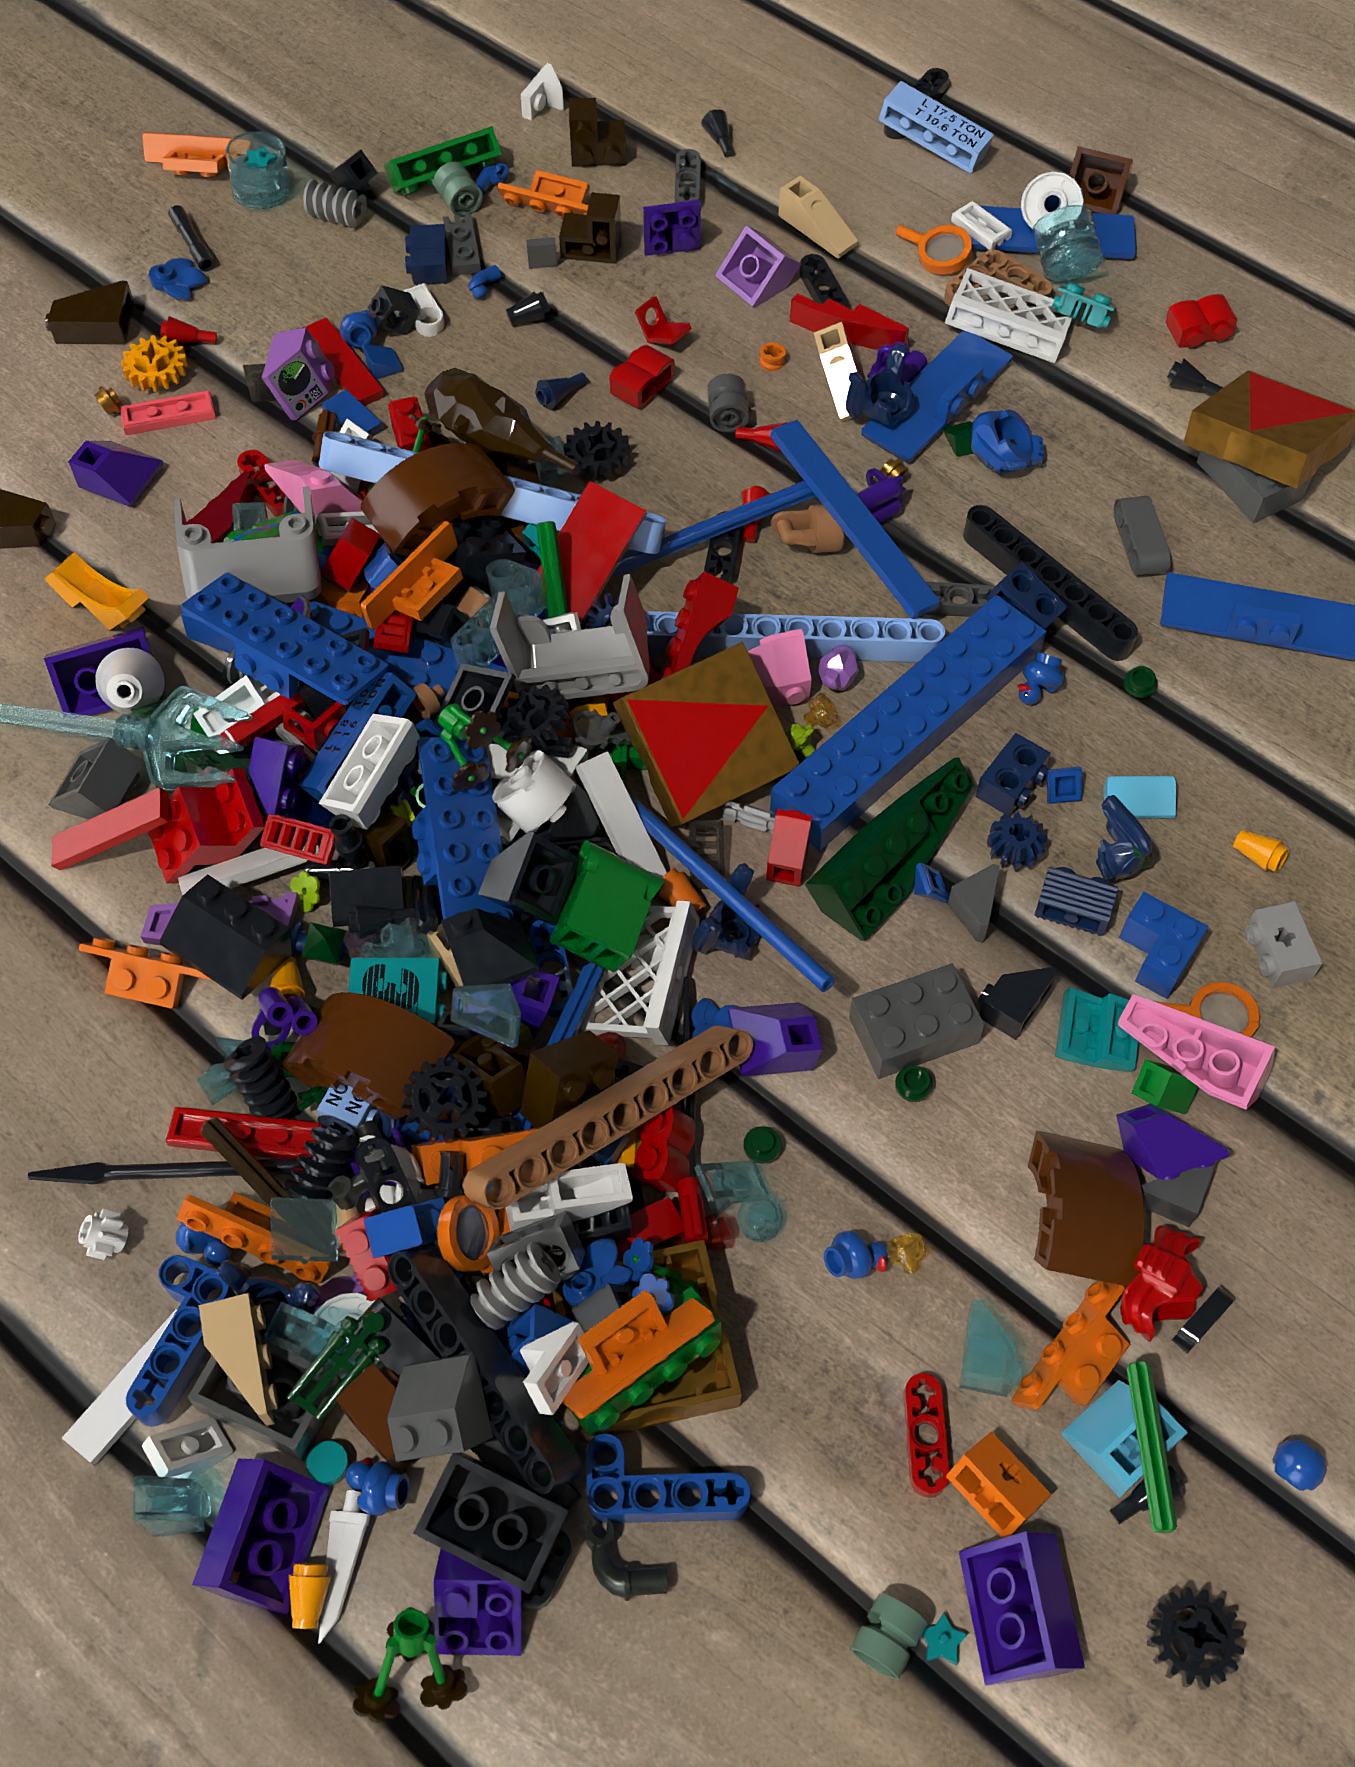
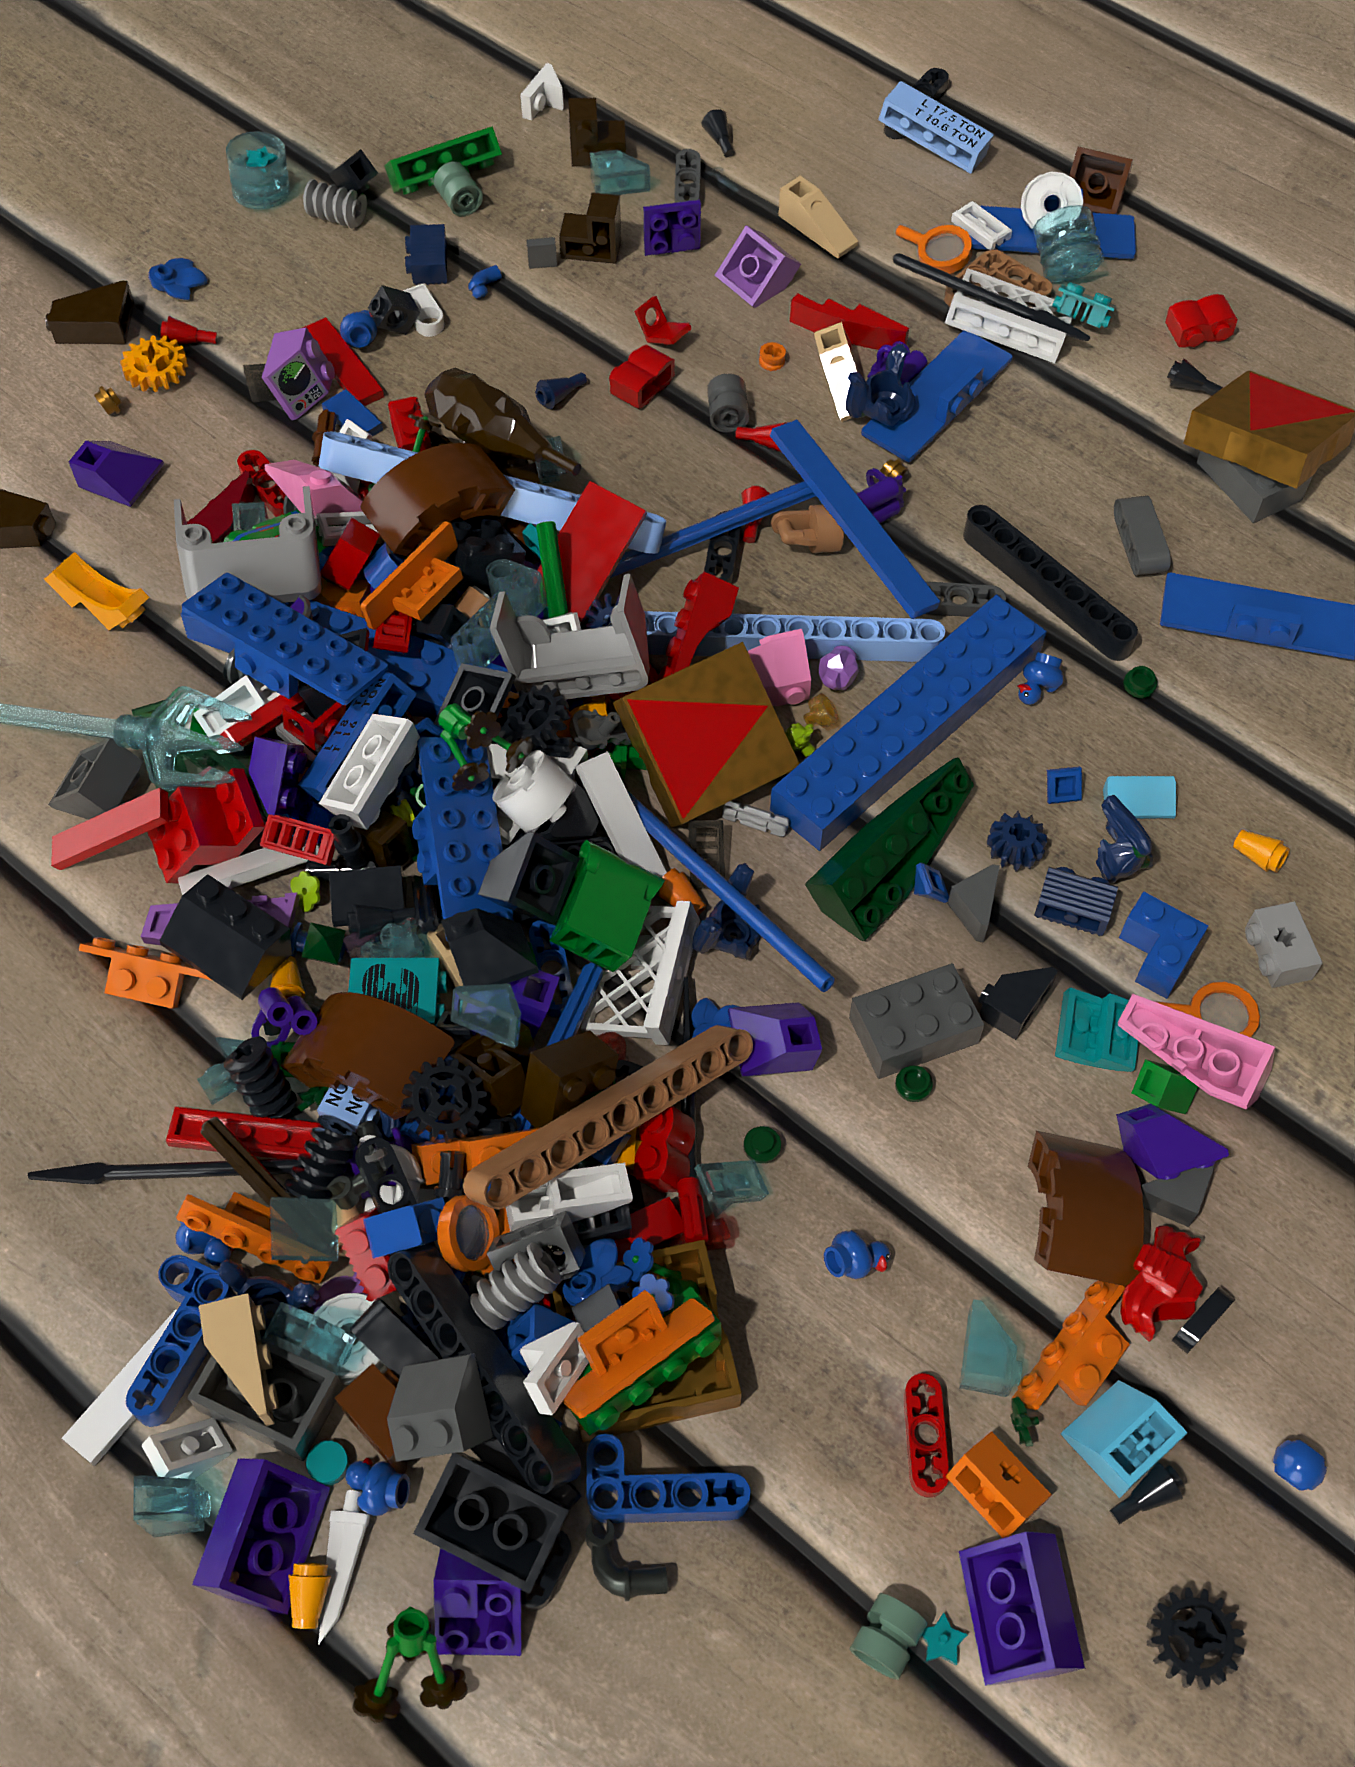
dark purple slope [44,627,164,722] -> none
white gear [78,1208,128,1260] -> none
white cone [96,648,164,714] -> none
coral tile [120,390,216,435] -> none
orange bracket [142,132,253,177] -> none
black piece [168,205,215,272] -> none
dark green piece [286,1310,386,1421] -> none
blue slope [362,345,403,380] -> none
medium nougat tile [411,683,445,719] -> none
dark grey hinge [443,213,481,276] -> none
blue arm [475,163,509,195] -> none
orange bracket [497,170,590,218] -> none
black cone [506,291,551,326] -> none
black gear [563,421,630,481] -> none
clear light blue hat [737,1194,783,1243] -> none
slope [766,809,812,887] -> none
black beam [800,254,848,307] -> none
clear yellow tile [886,1233,927,1274] -> none
dark green slope [944,421,974,457] -> none
blue helmet [971,410,1044,475] -> none
dark blue brick [975,733,1051,817] -> none
dark blue brick [986,562,1068,630] -> none
green axle [1127,1361,1177,1533] -> none
none -> clear light blue slope [590,150,650,195]
none -> black piece [893,253,1090,341]
none -> dark green plant [1010,1397,1039,1447]

